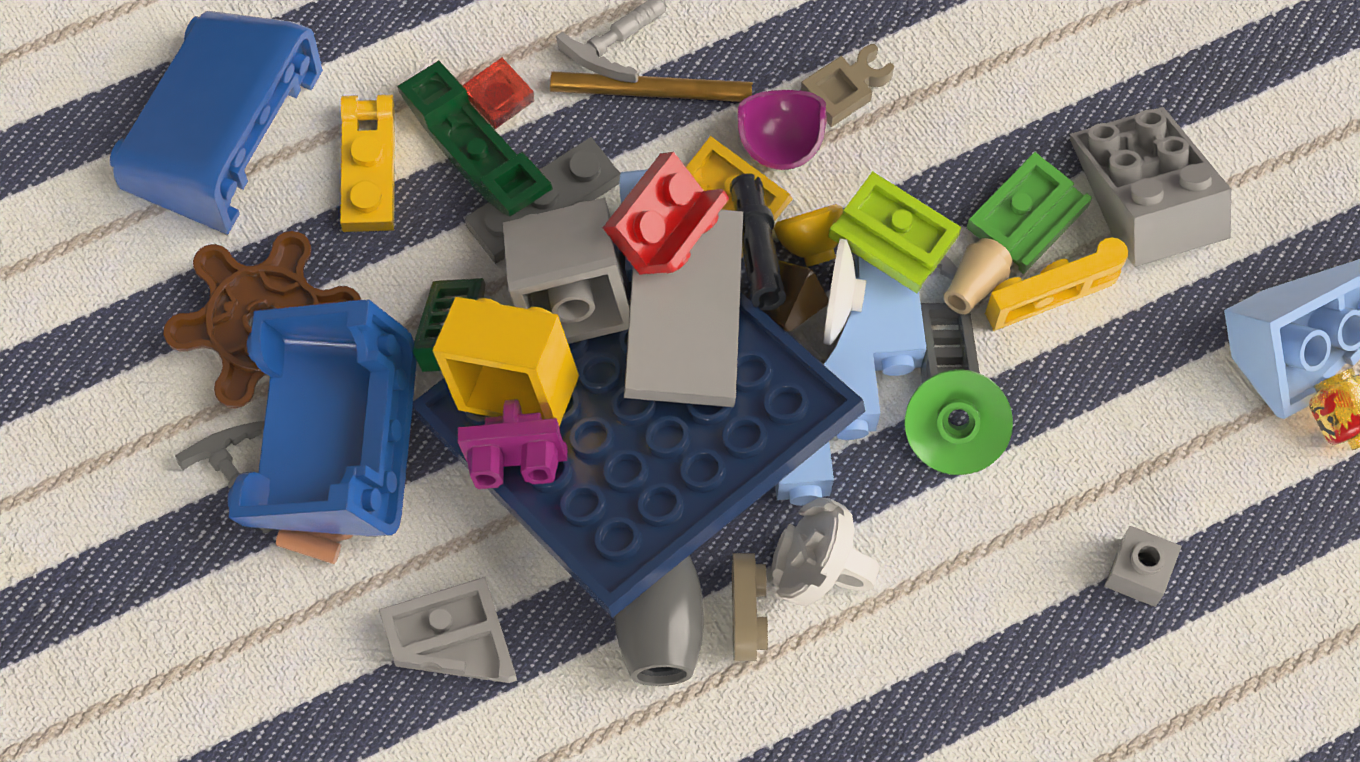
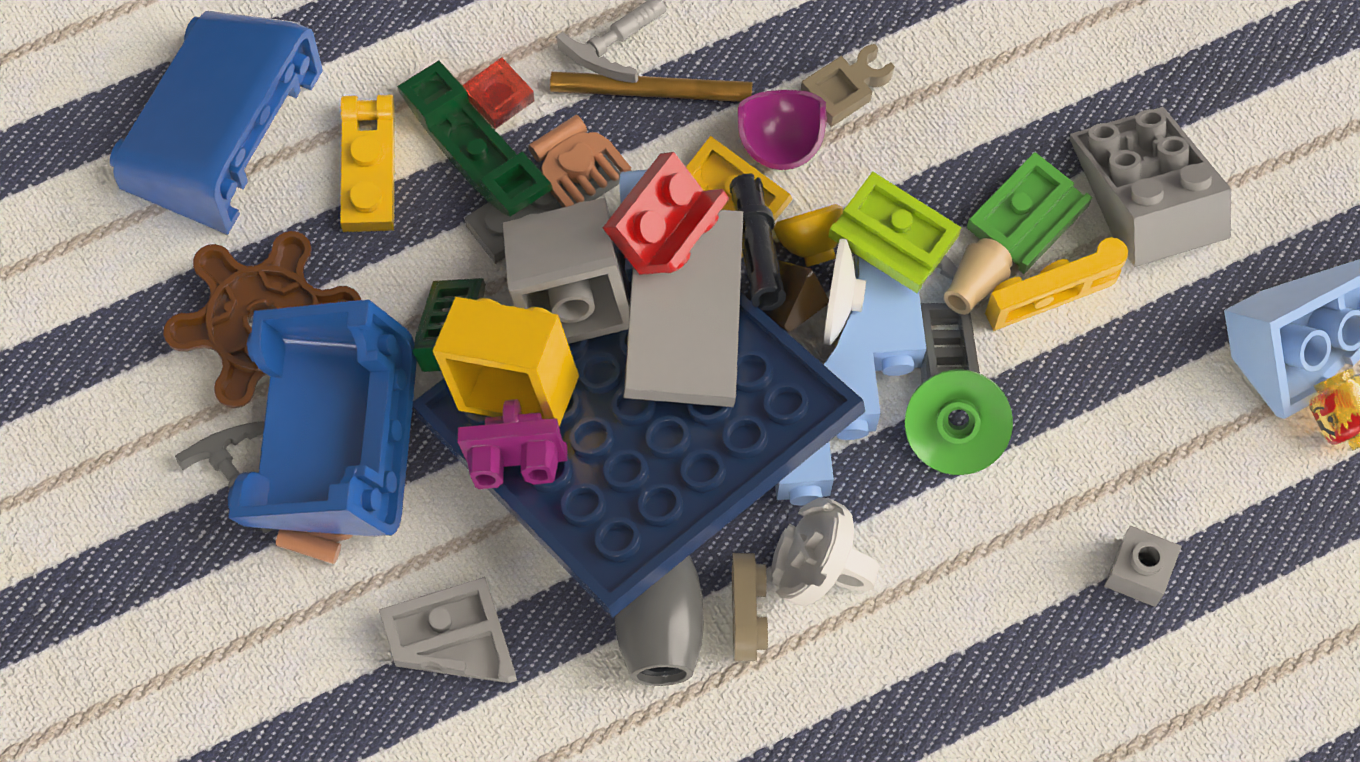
none -> nougat piece [528,115,631,208]

